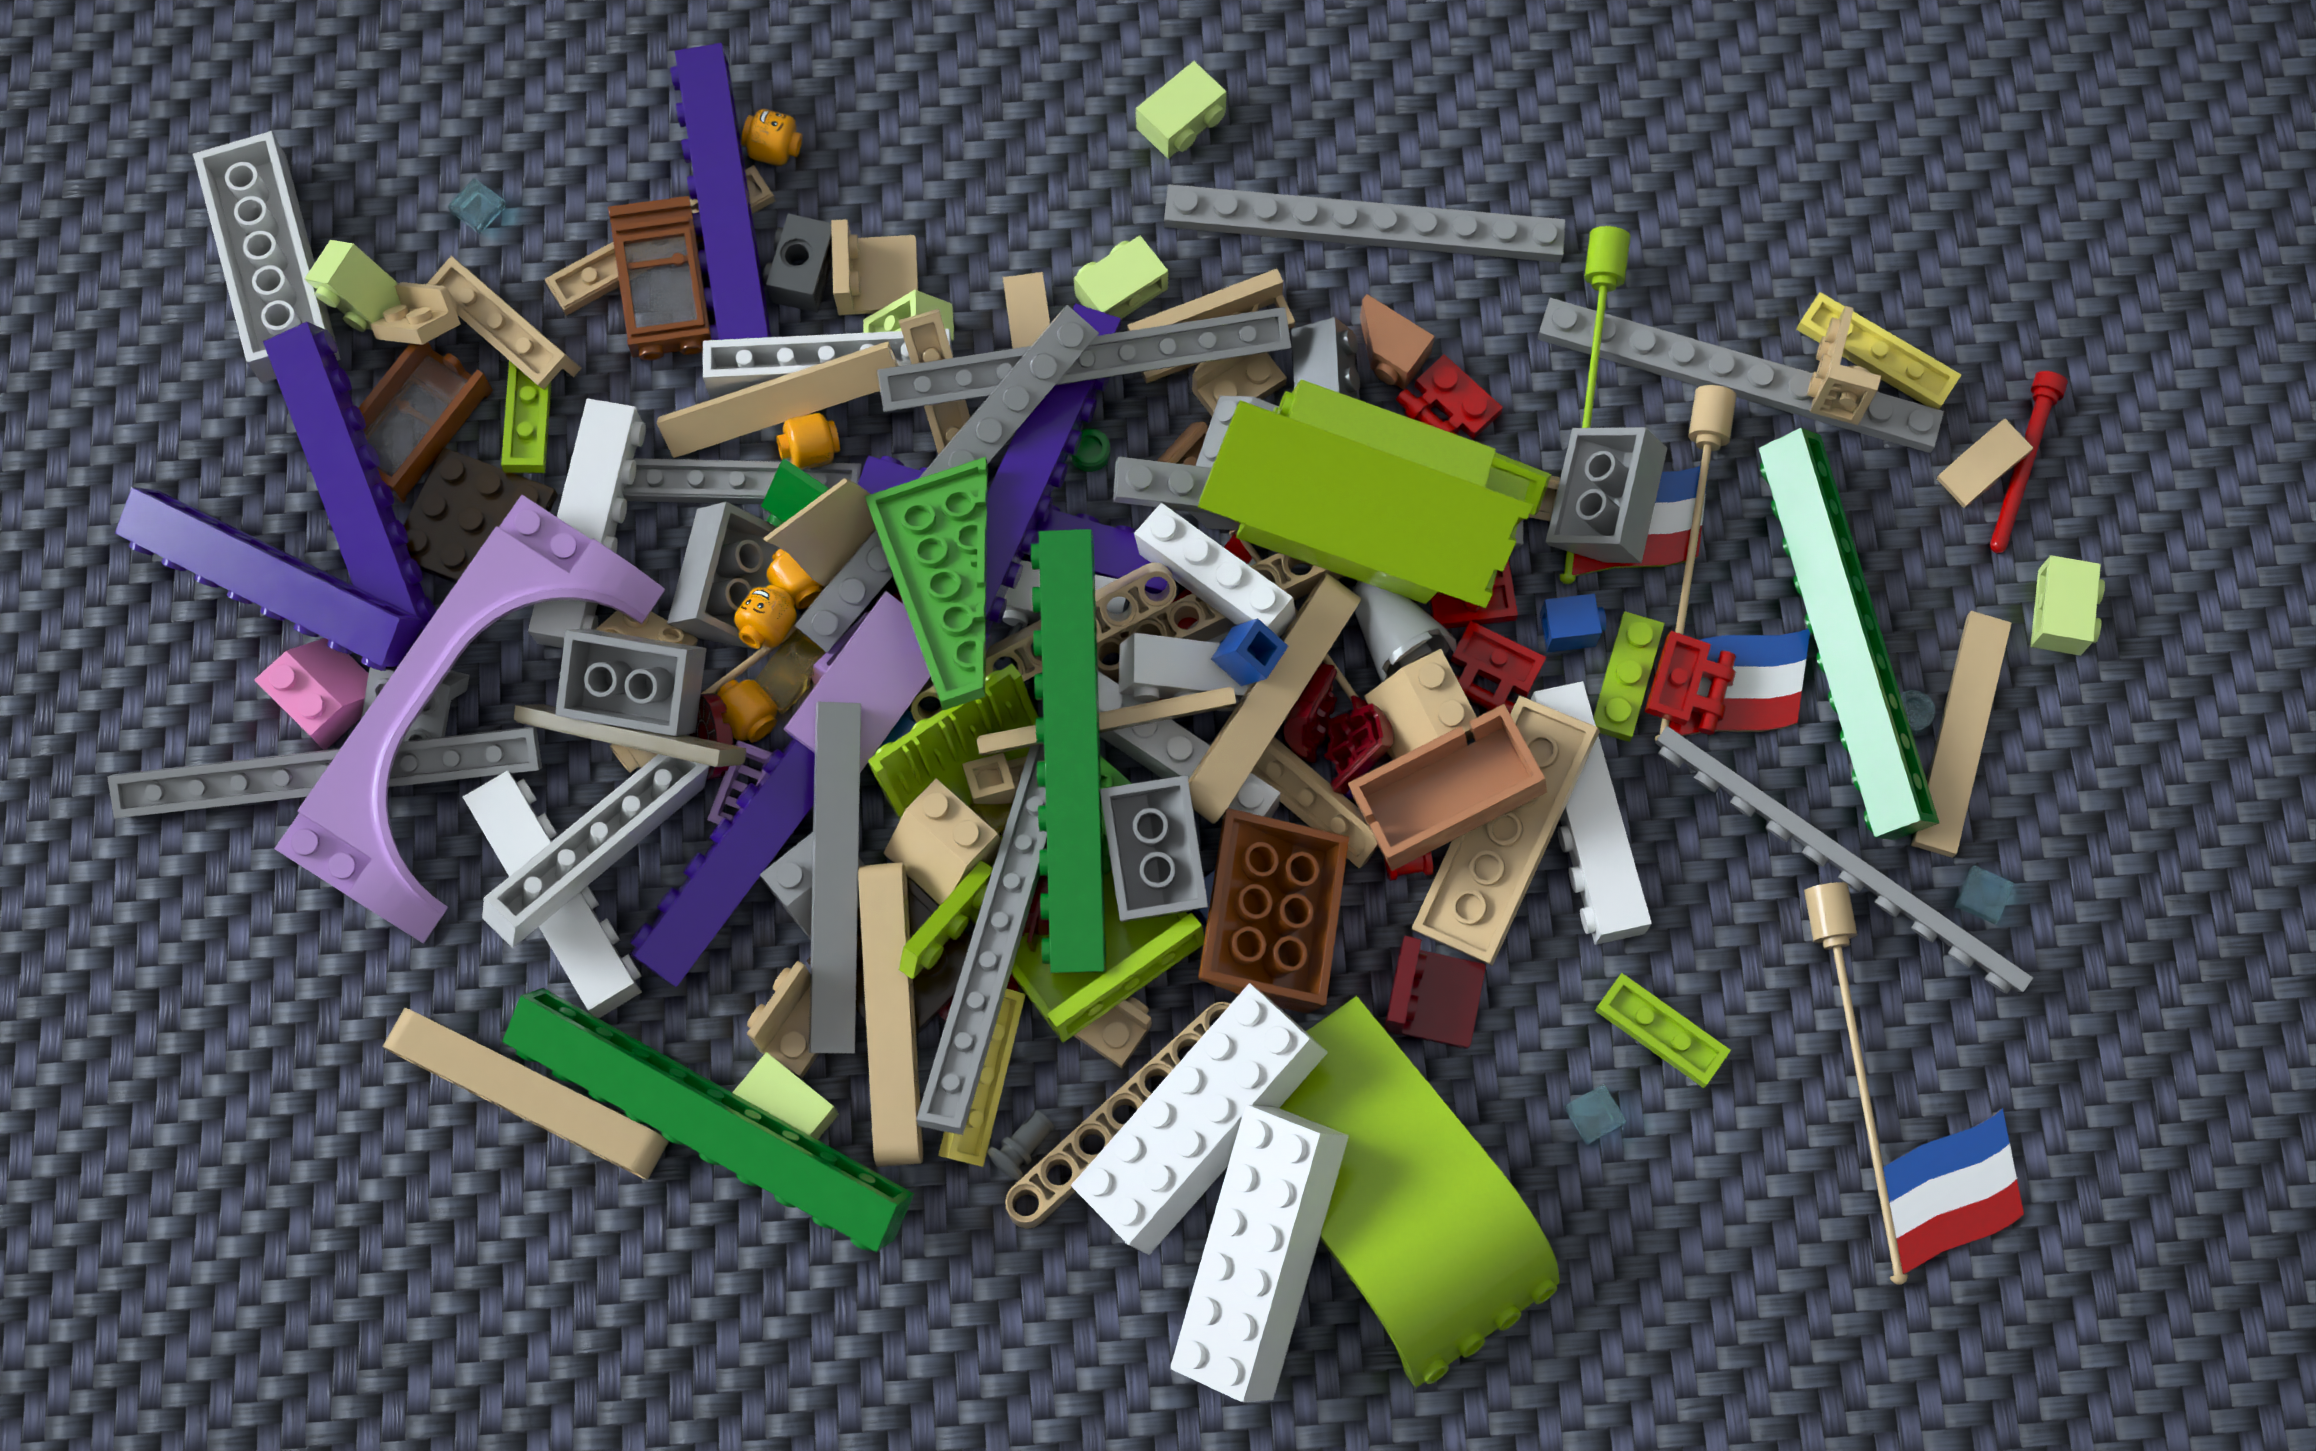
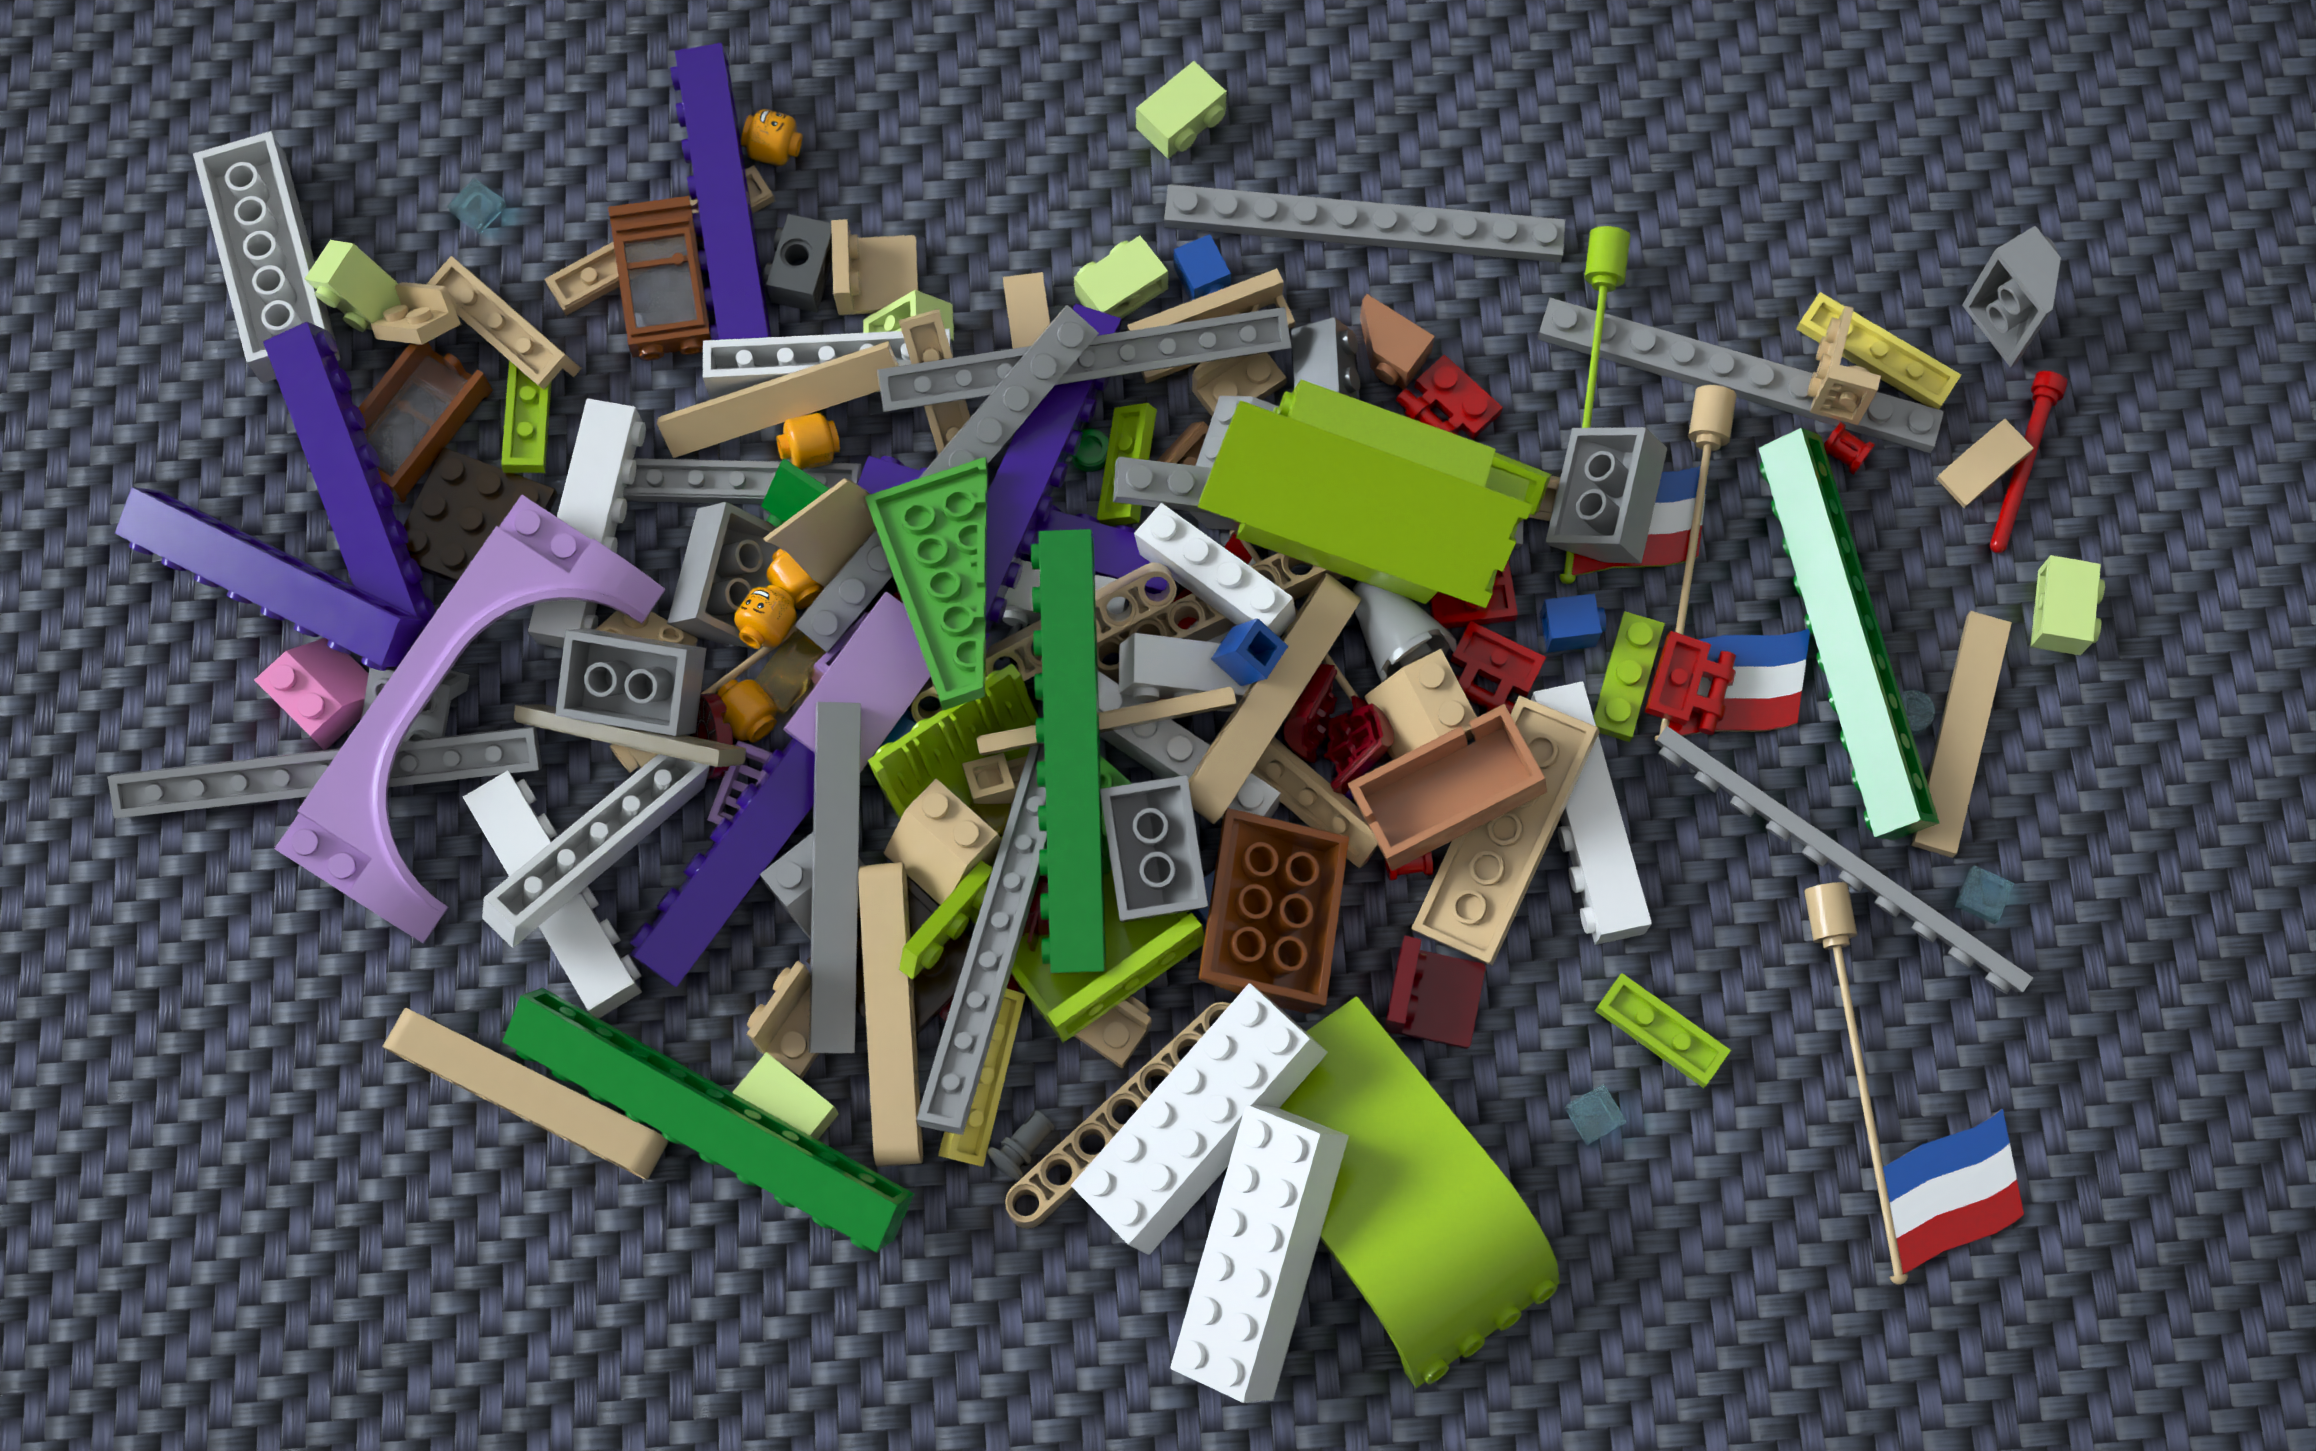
none -> lime plate [1097,403,1157,526]
none -> blue brick [1173,234,1231,301]
none -> red bush [1824,422,1875,475]
none -> light grey slope [1962,225,2061,367]

